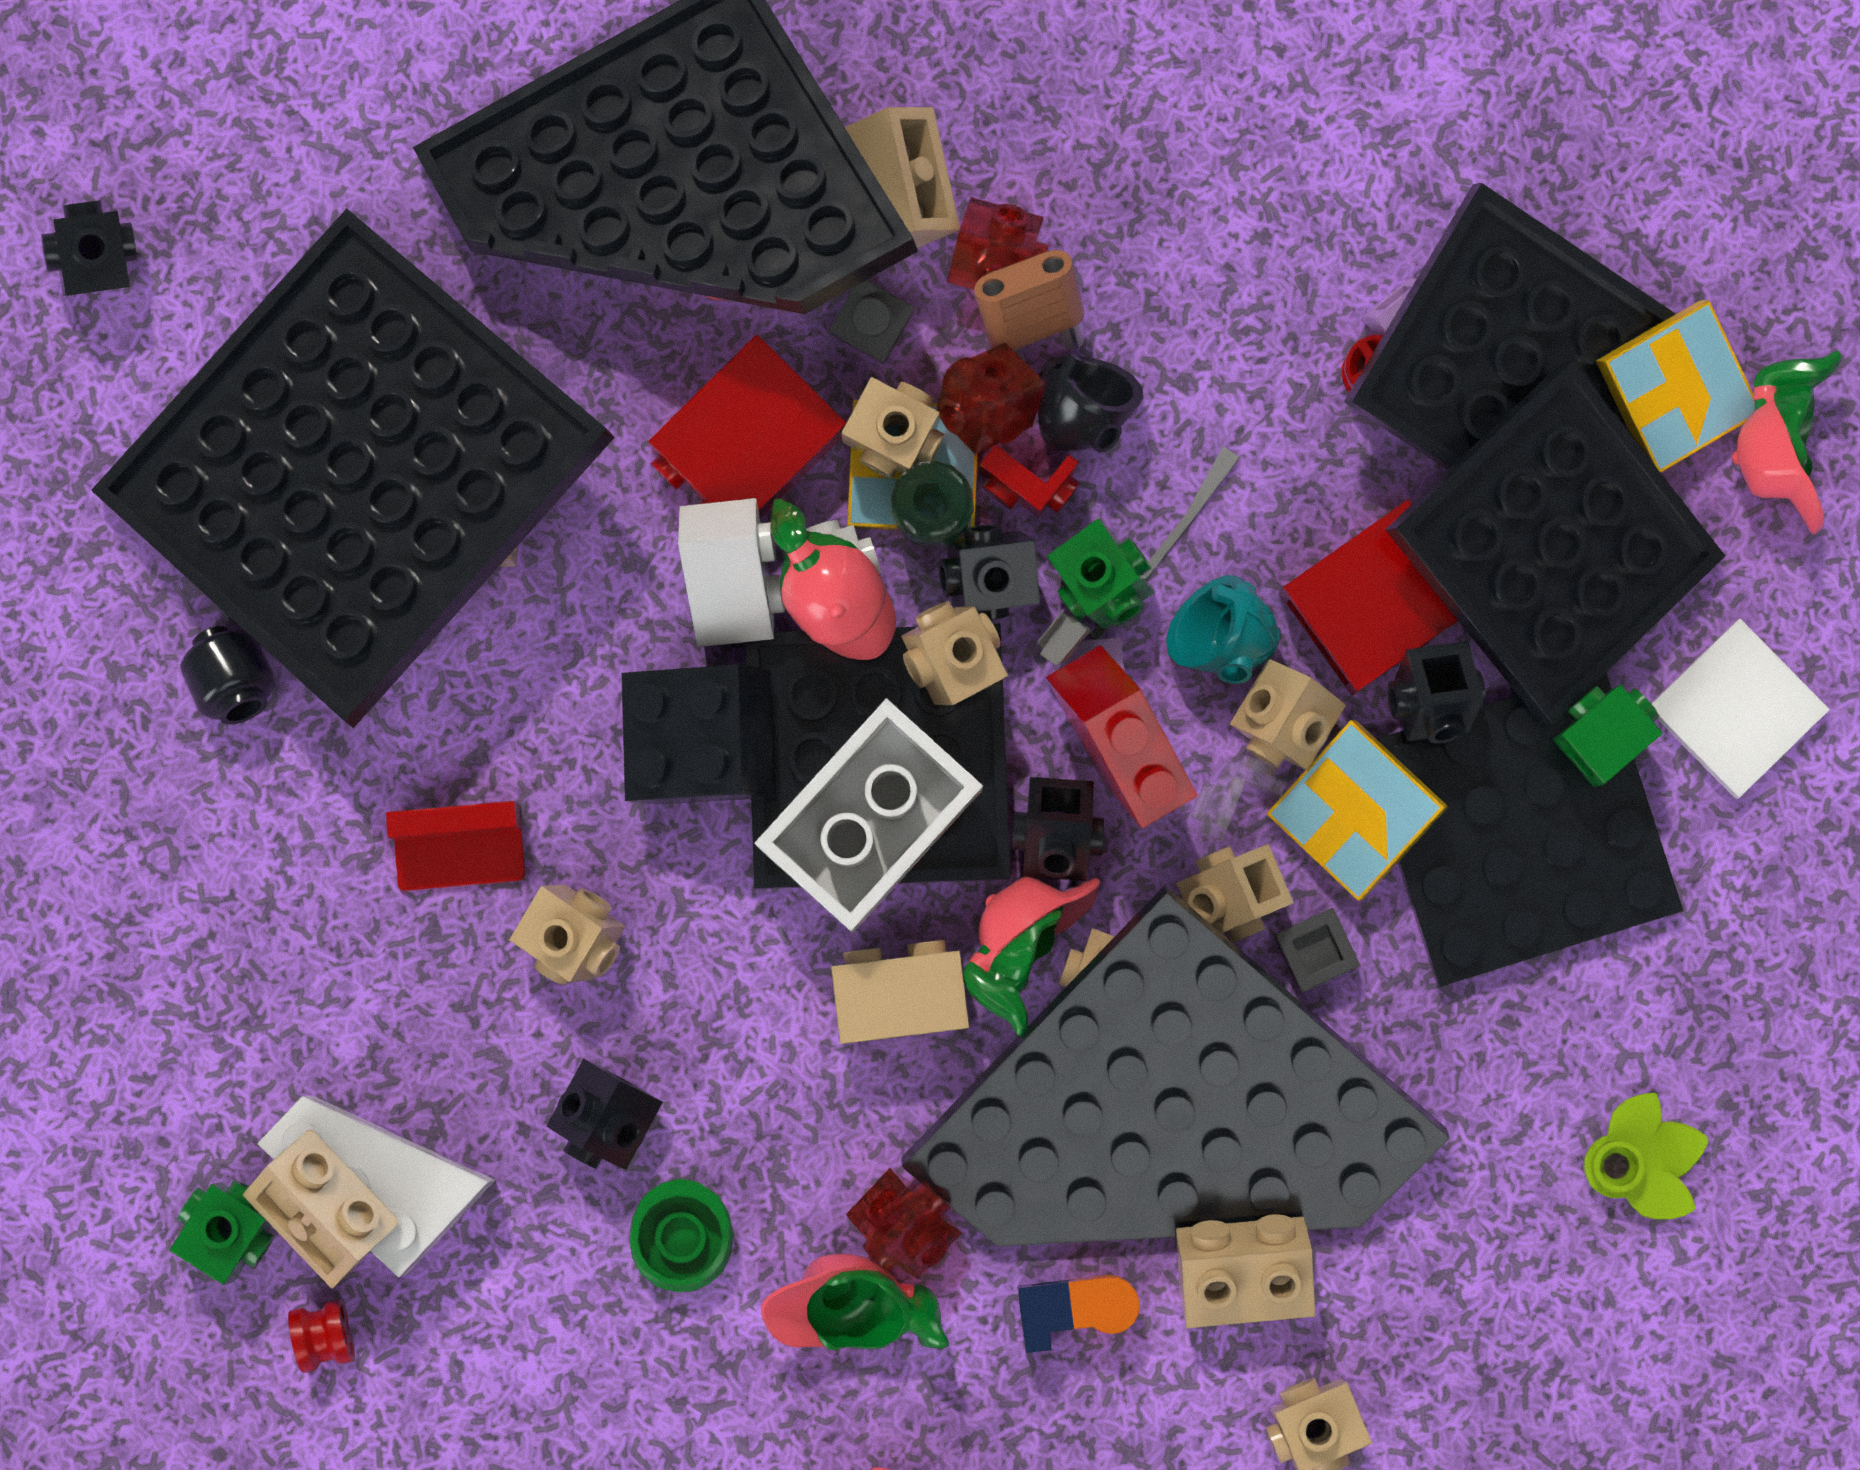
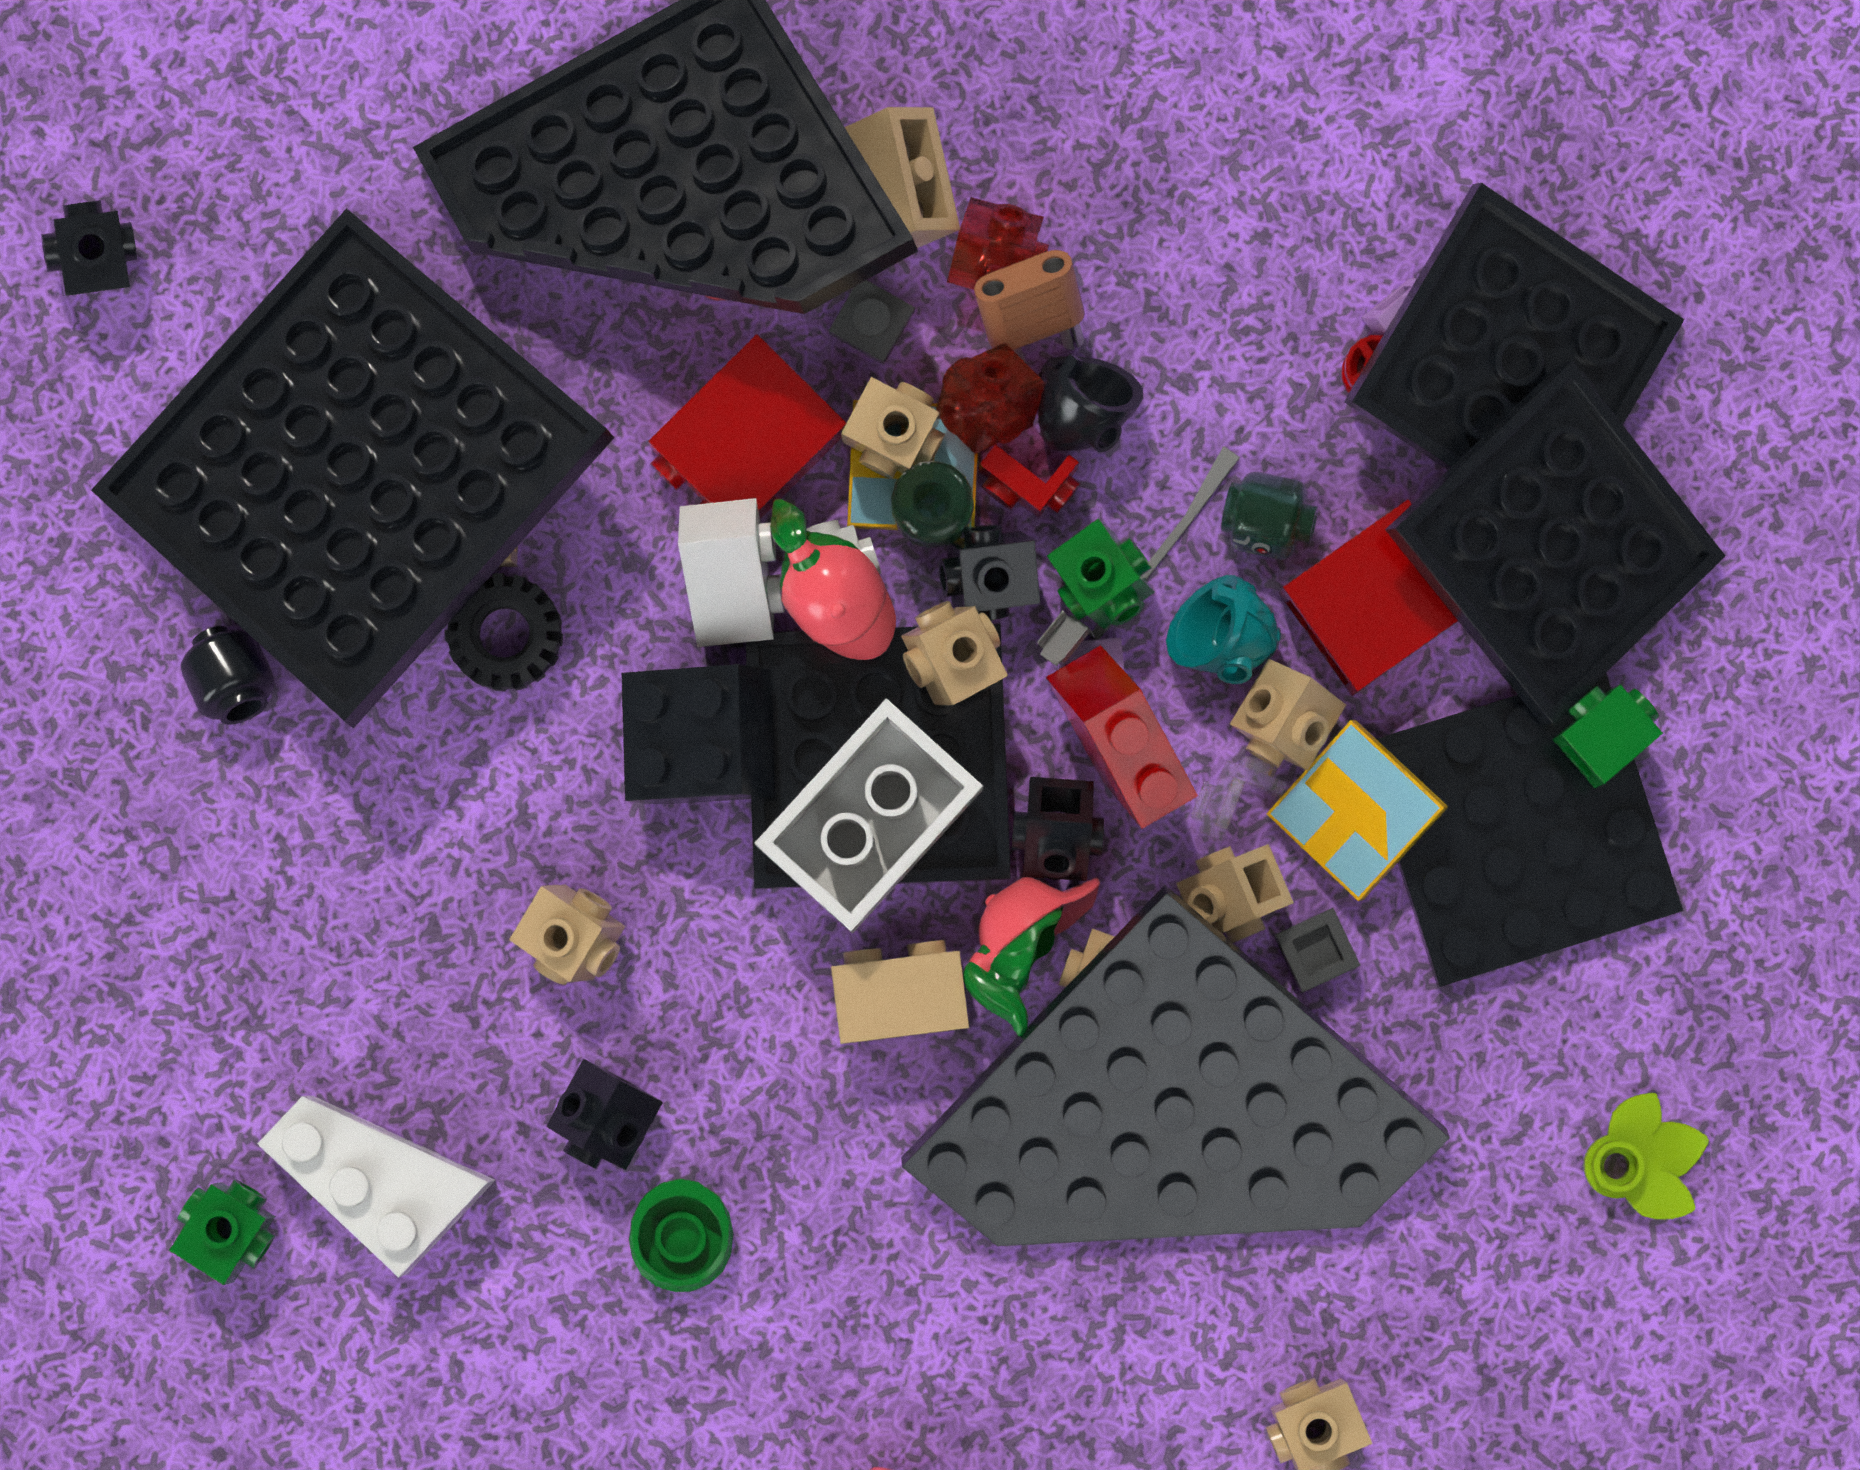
tan bracket [243,1130,398,1289] -> none
red wheel [288,1299,355,1373] -> none
red panel [386,801,526,891] -> none
green hair [761,1254,949,1351] -> none
clear red brick [845,1168,962,1279] -> none
leg [1017,1275,1140,1353] -> none
tan brick [1176,1214,1315,1328] -> none
black brick [1387,641,1486,743] -> none
tile [1596,300,1755,473] -> none
white tile [1651,619,1830,799] -> none
hair [1732,350,1842,535] -> none
none -> black tyre [444,573,564,692]
none -> clear green head [1221,471,1318,560]

